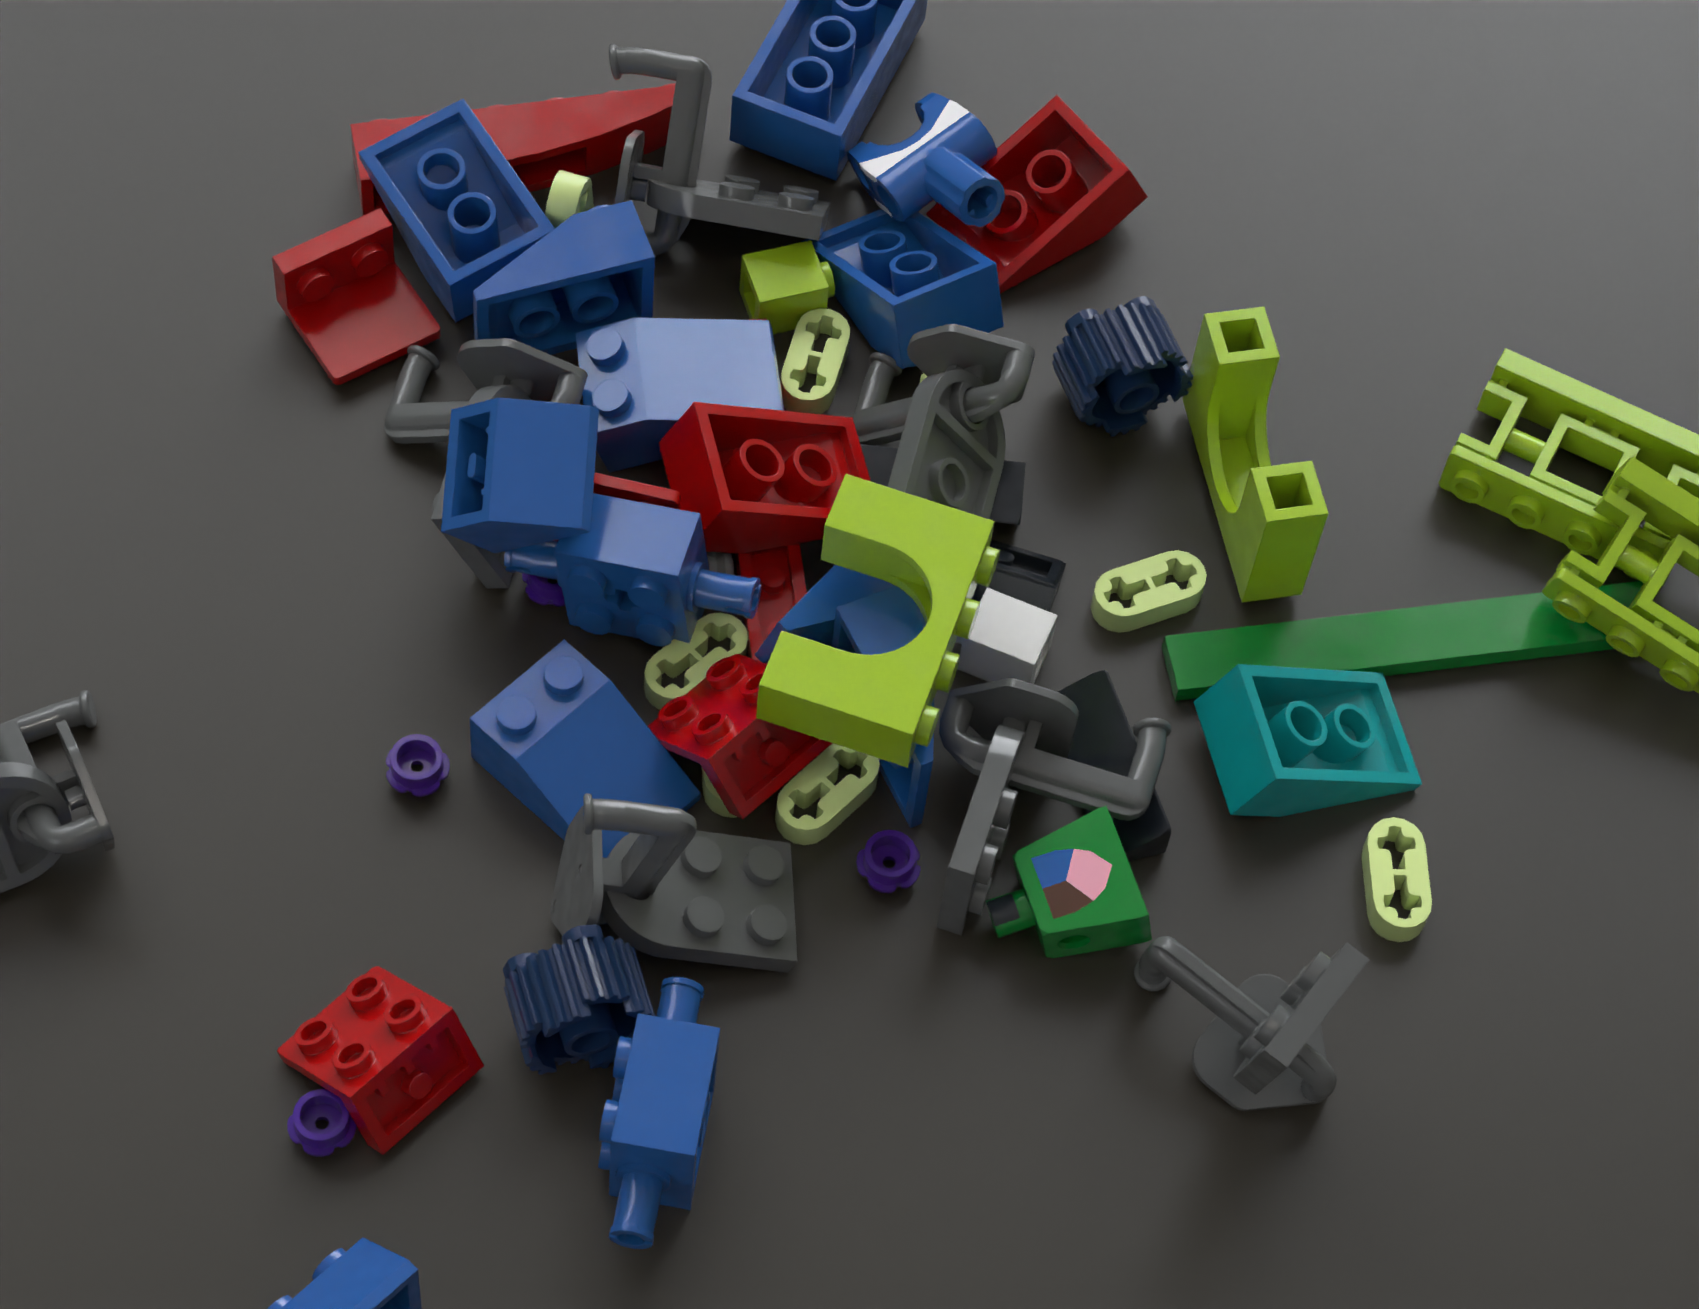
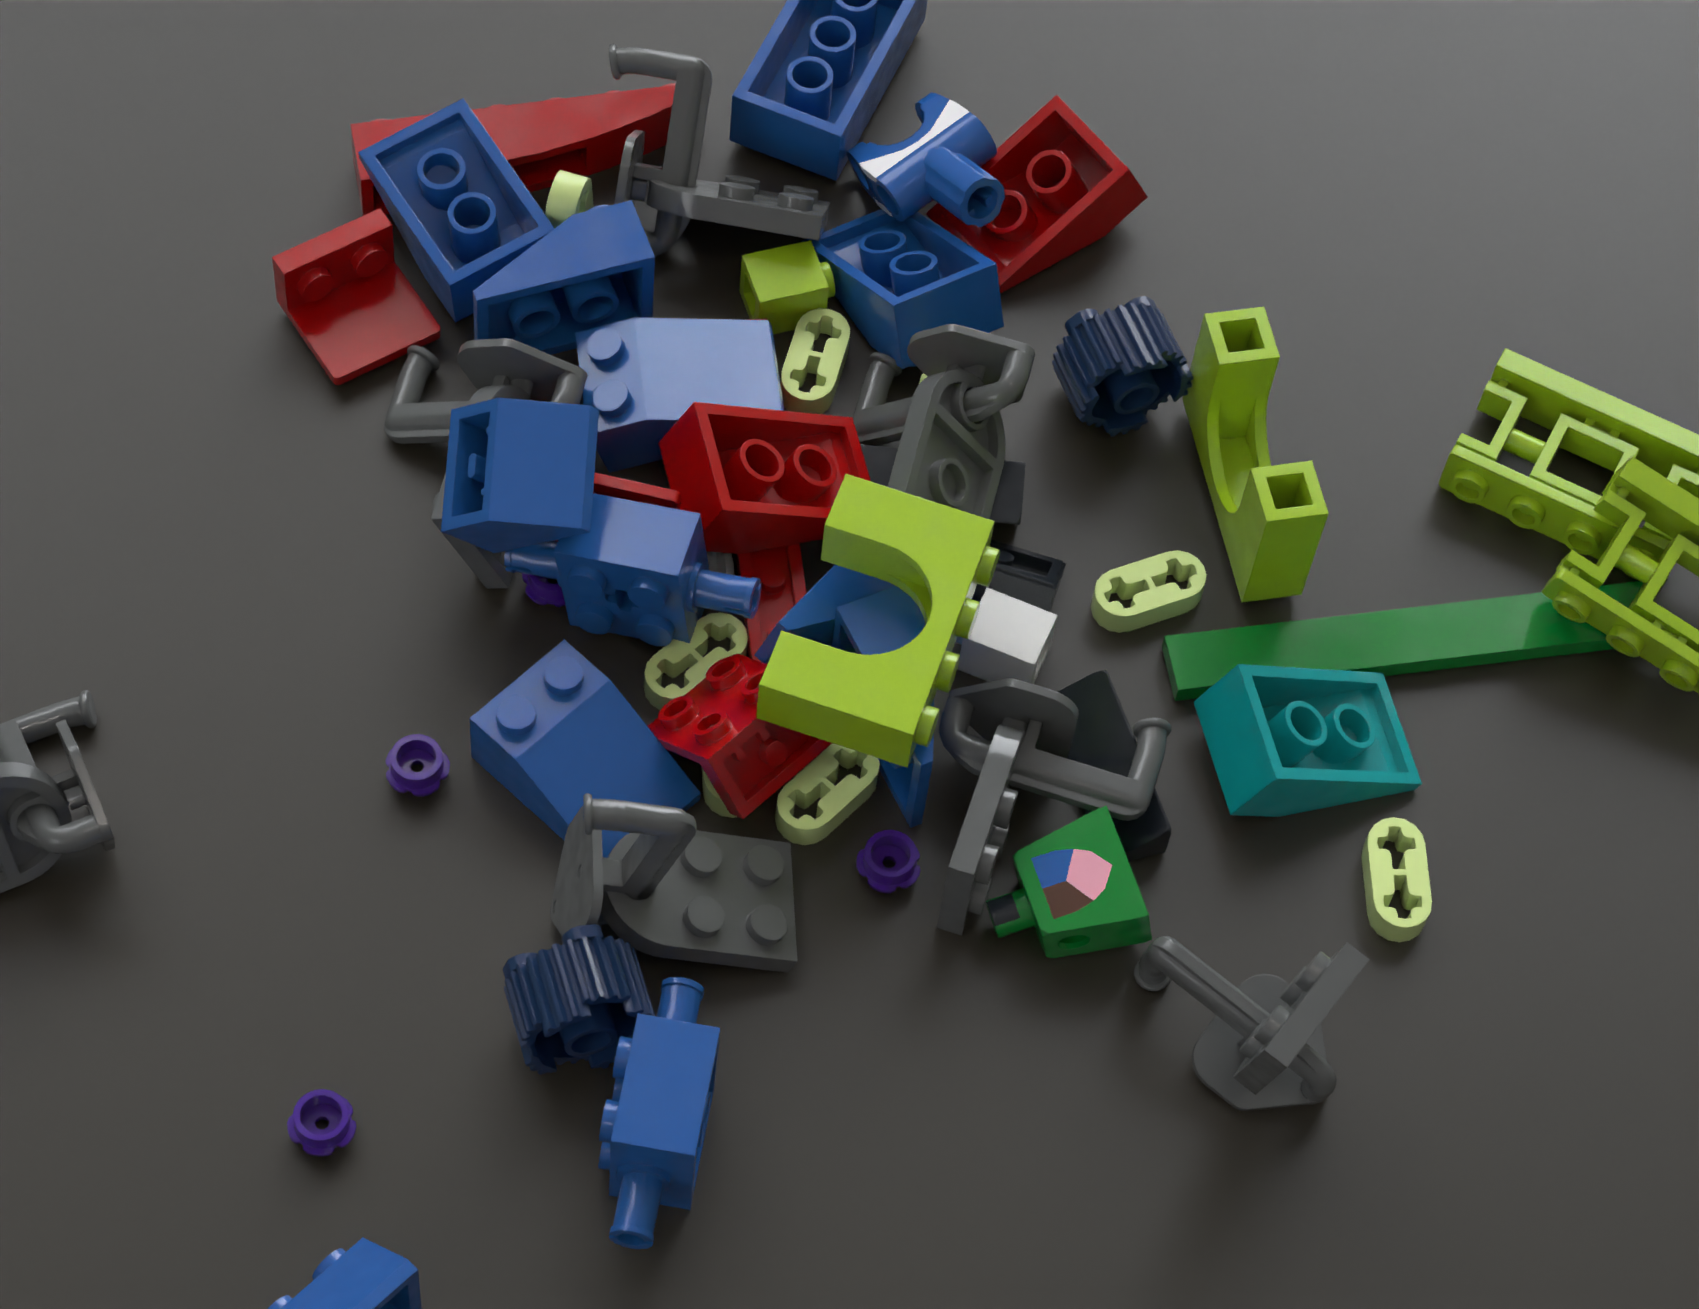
red bracket [277,966,484,1155] -> none

